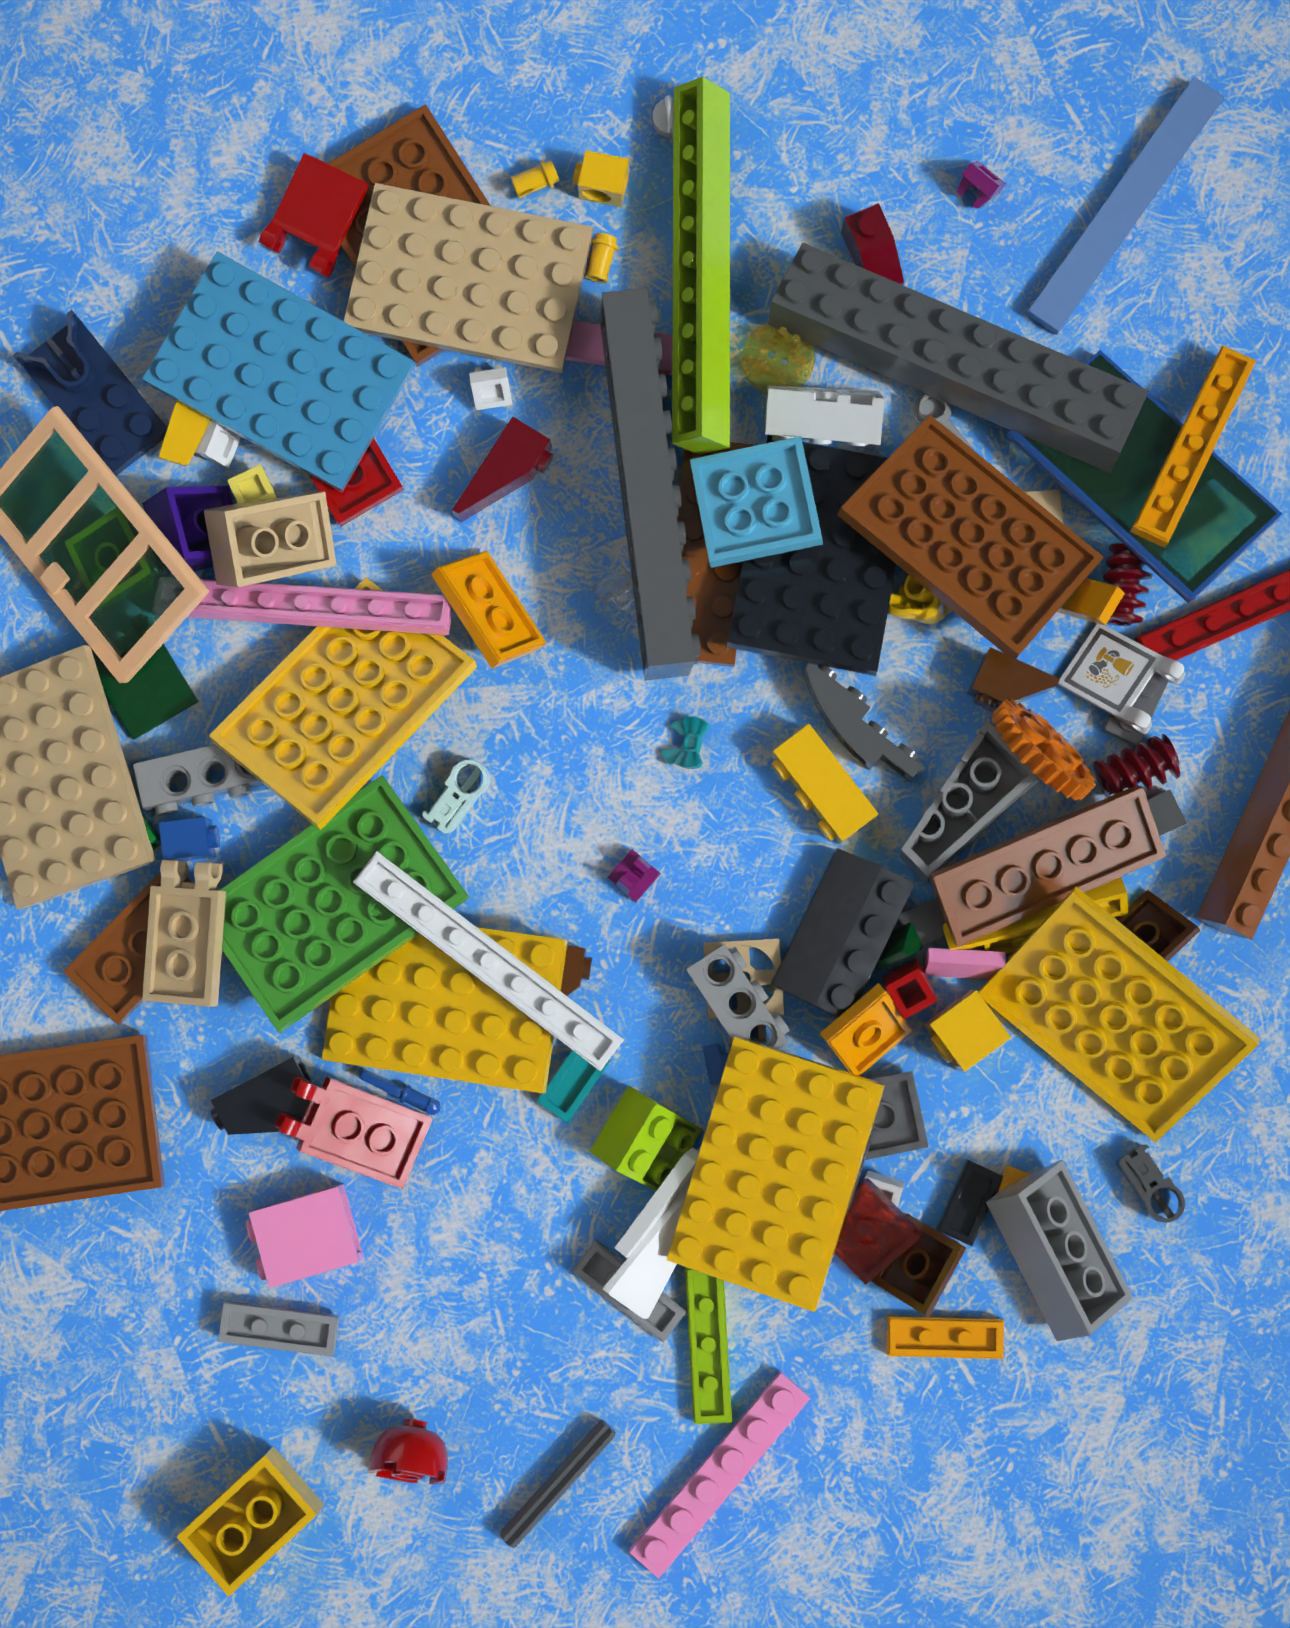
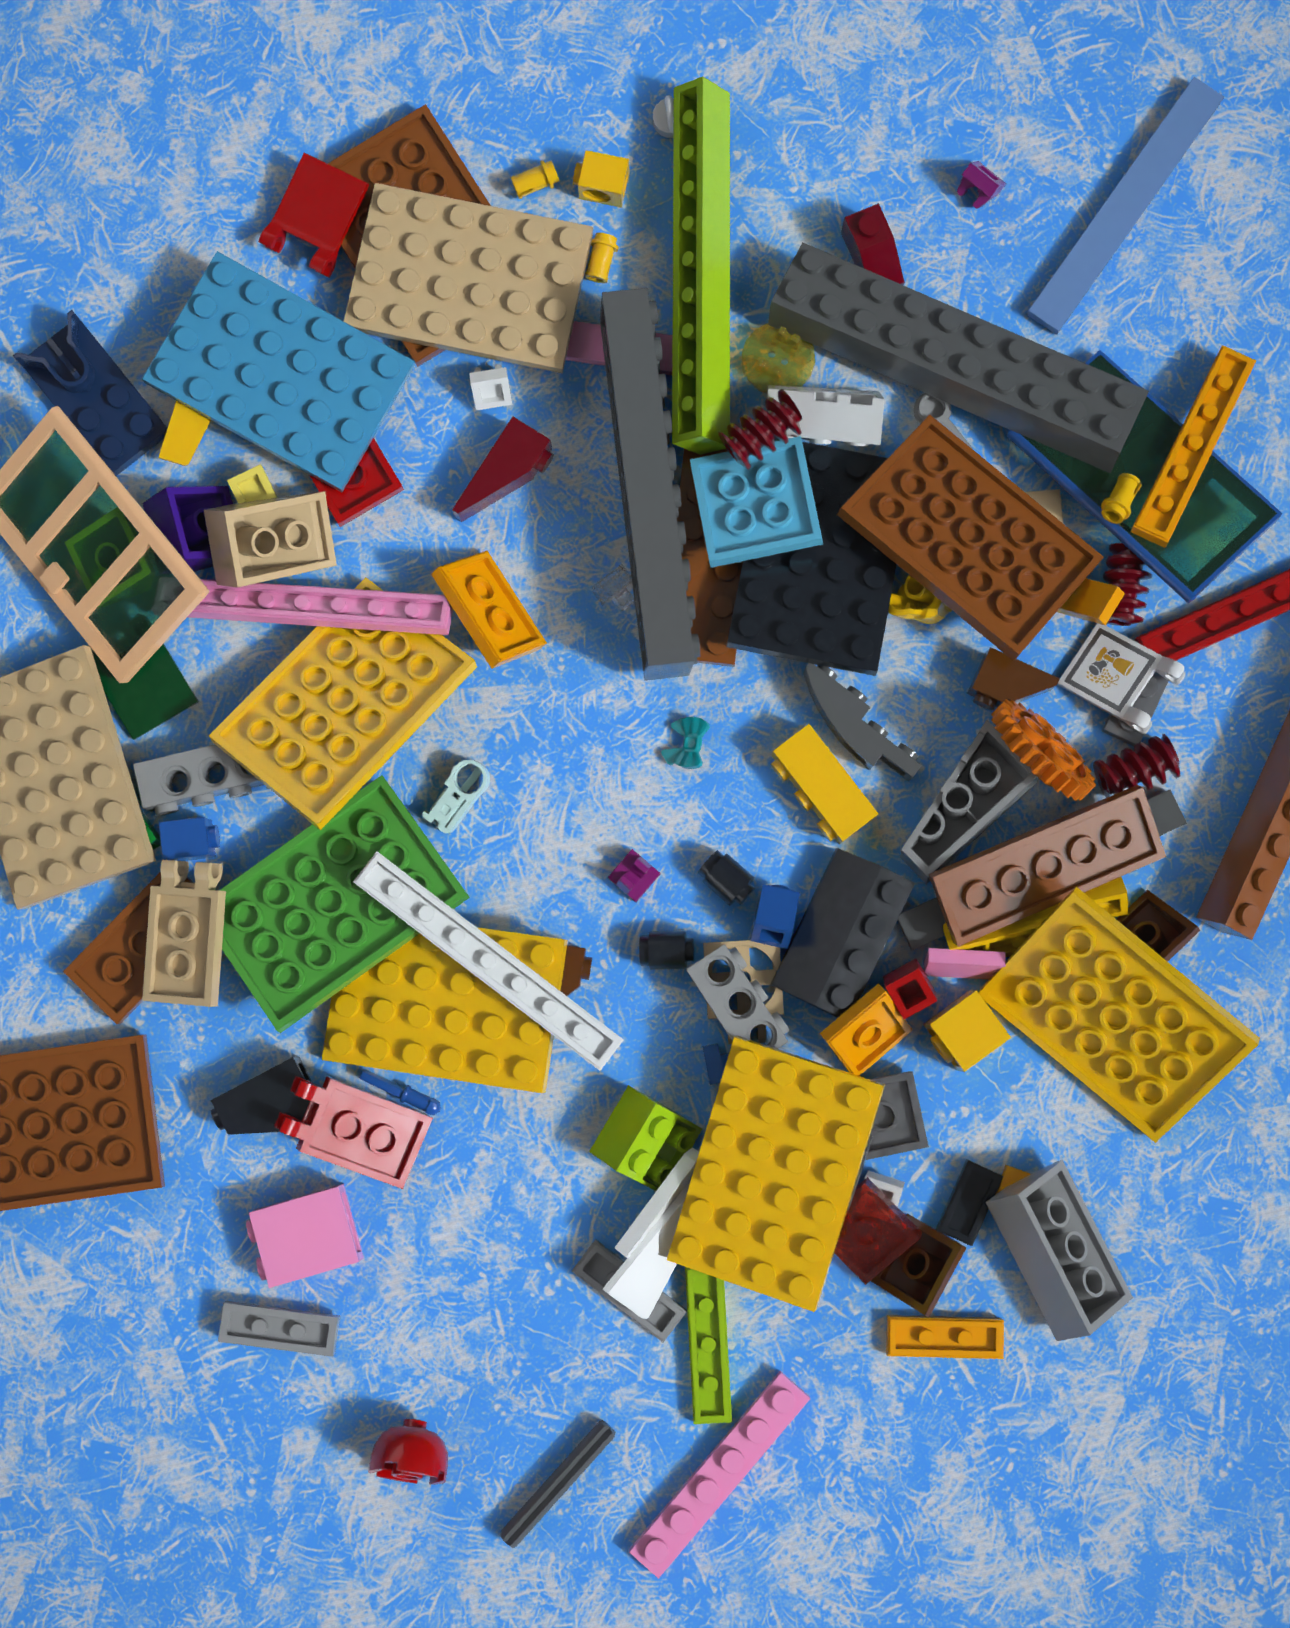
yellow brick [177,1446,324,1597] -> none
white tile [195,420,241,468] -> none
teal tile [537,1050,611,1123] -> none
dark green slope [875,923,924,969] -> none
dark grey piece [1117,1145,1185,1223] -> none
none -> black brick [639,931,694,970]
none -> black brick [698,850,755,906]
none -> dark red piece [718,389,802,470]
none -> blue brick [750,884,800,949]
none -> yellow pin [1101,473,1142,524]

